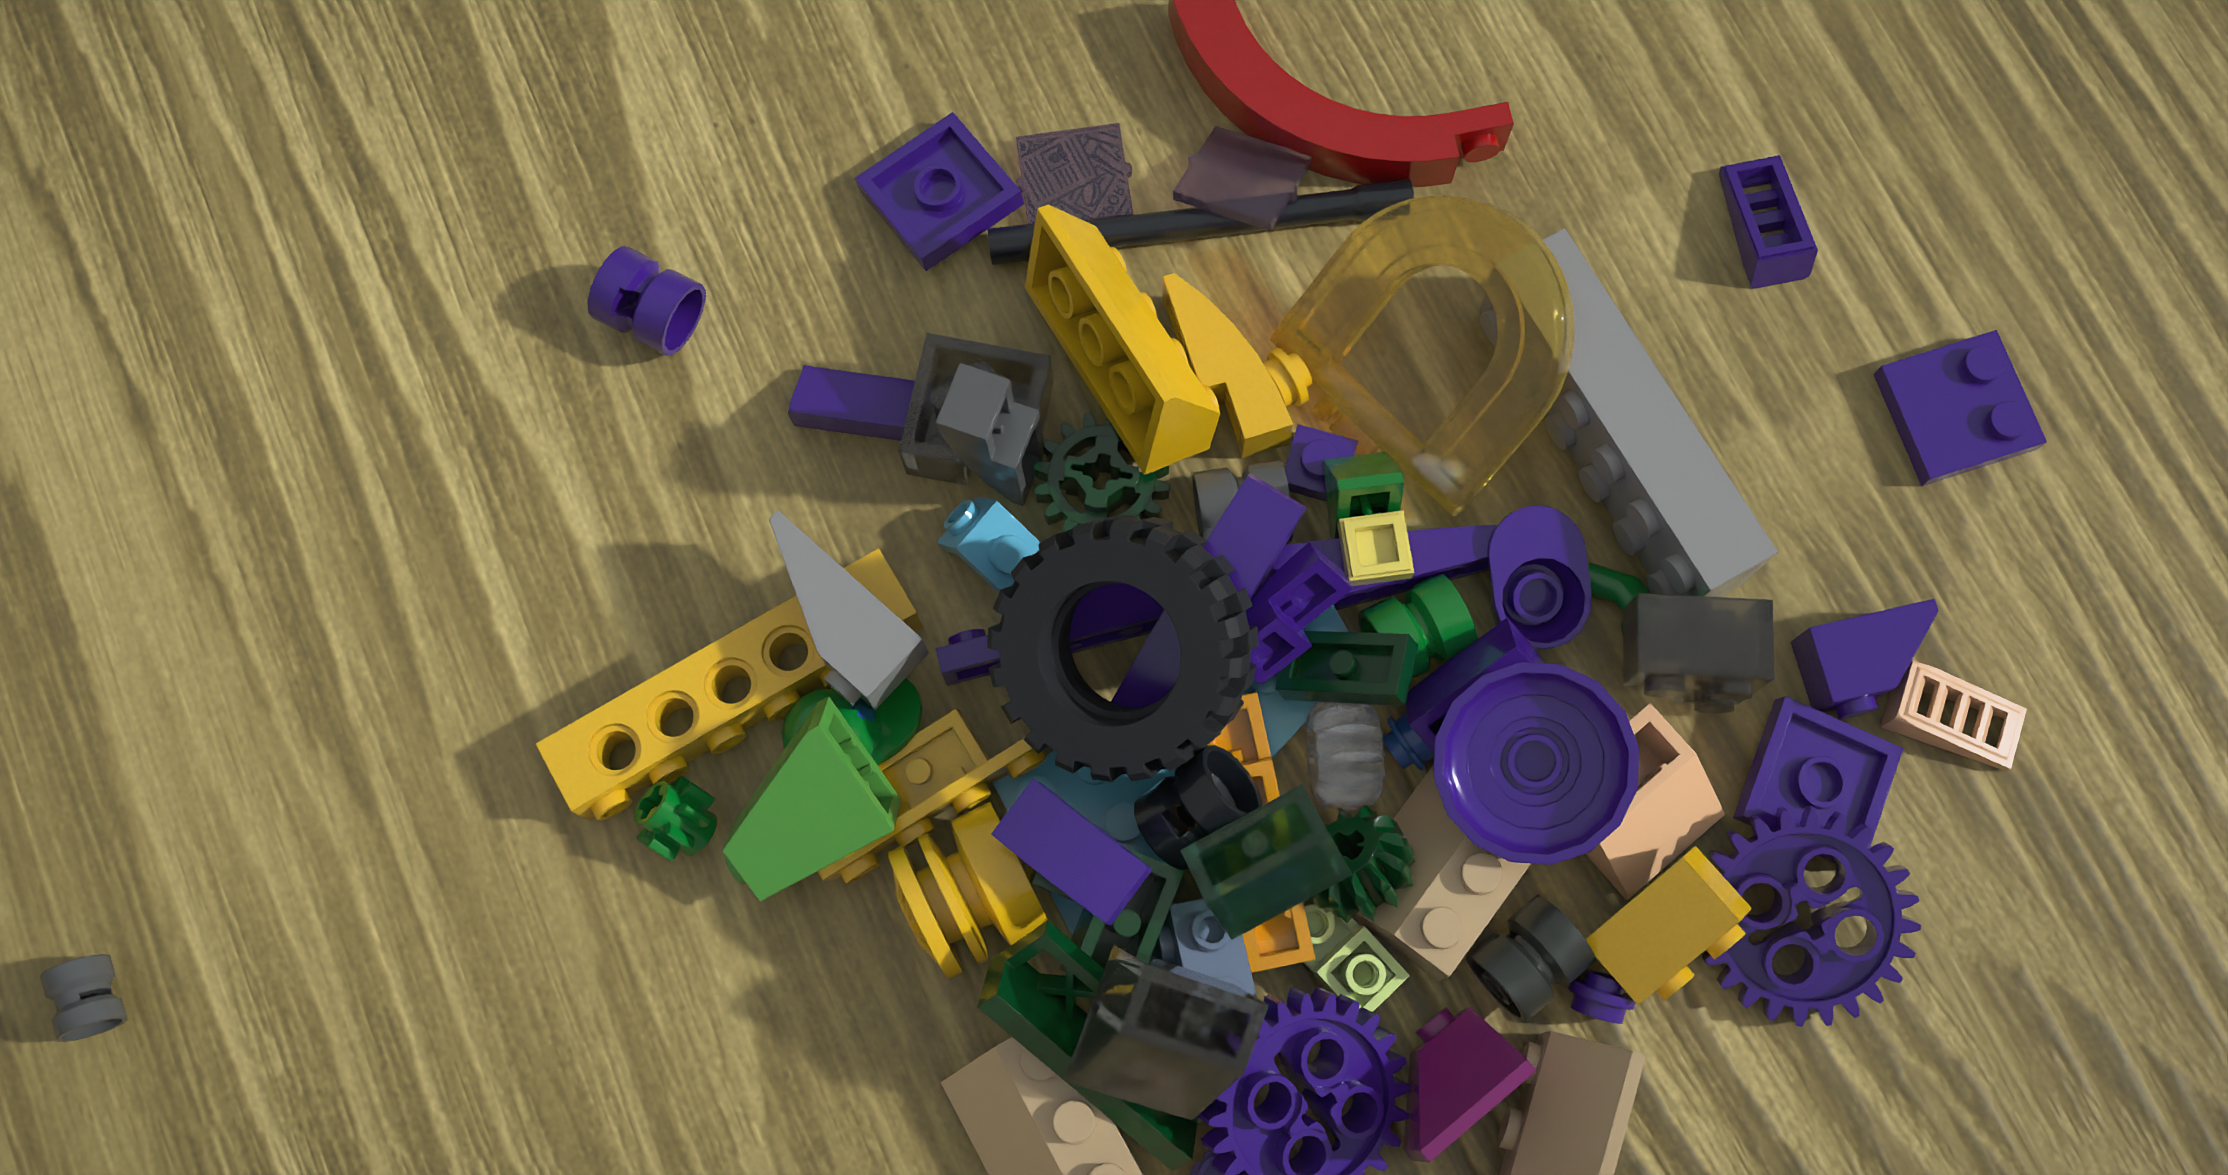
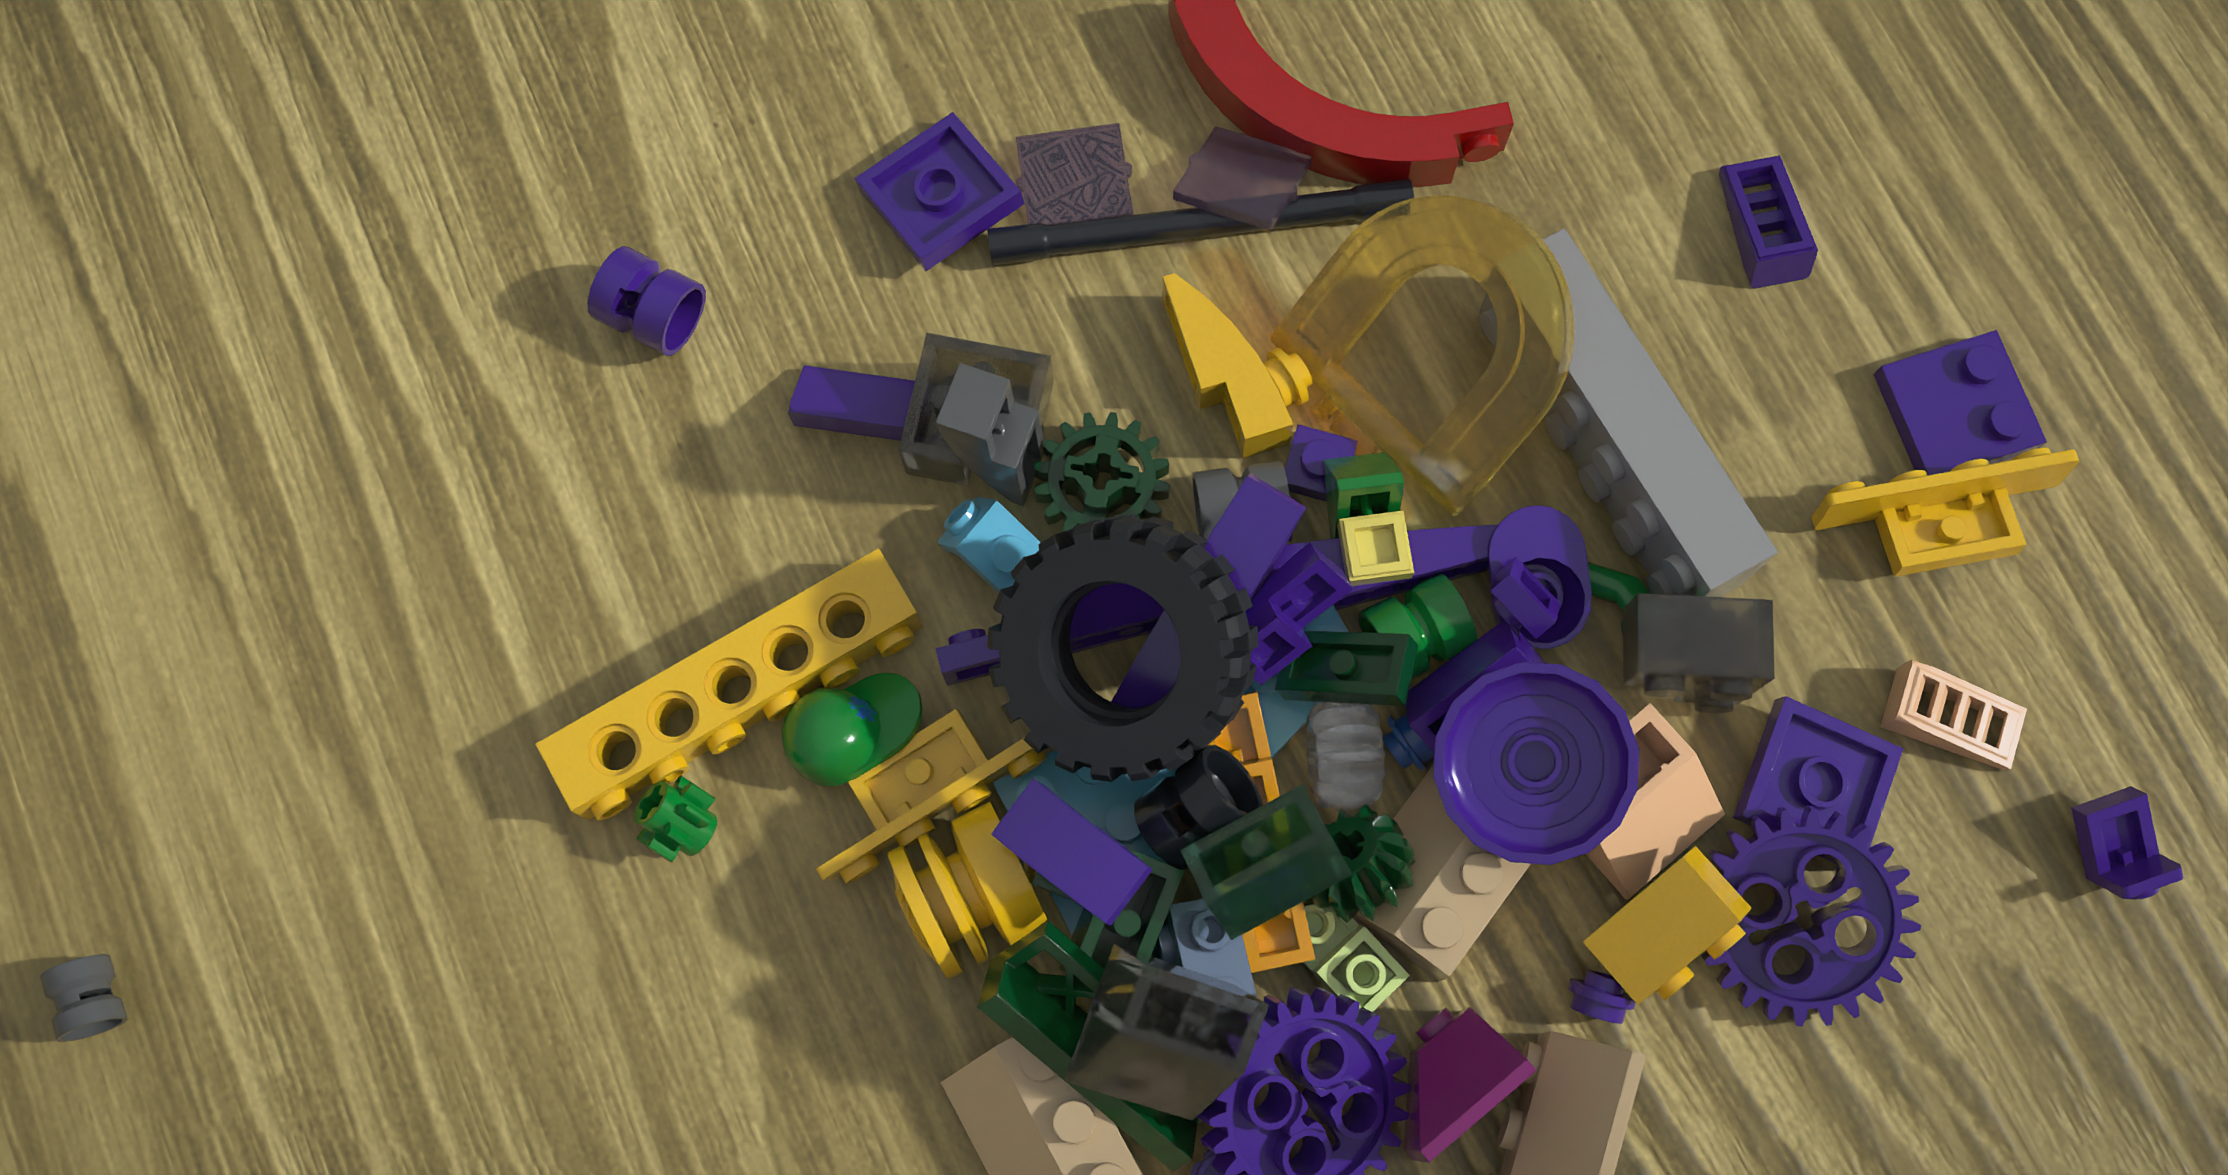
bright green slope [722,696,902,901] -> none
light grey slope [769,510,929,710] -> none
yellow slope [1025,204,1221,475] -> none
pearl dark grey wheel [1466,895,1596,1023] -> none
dark purple slope [1790,599,1939,720] -> none
none -> dark purple plate [1490,557,1561,639]
none -> yellow bracket [1811,448,2080,577]
none -> dark purple bracket [2071,786,2184,900]

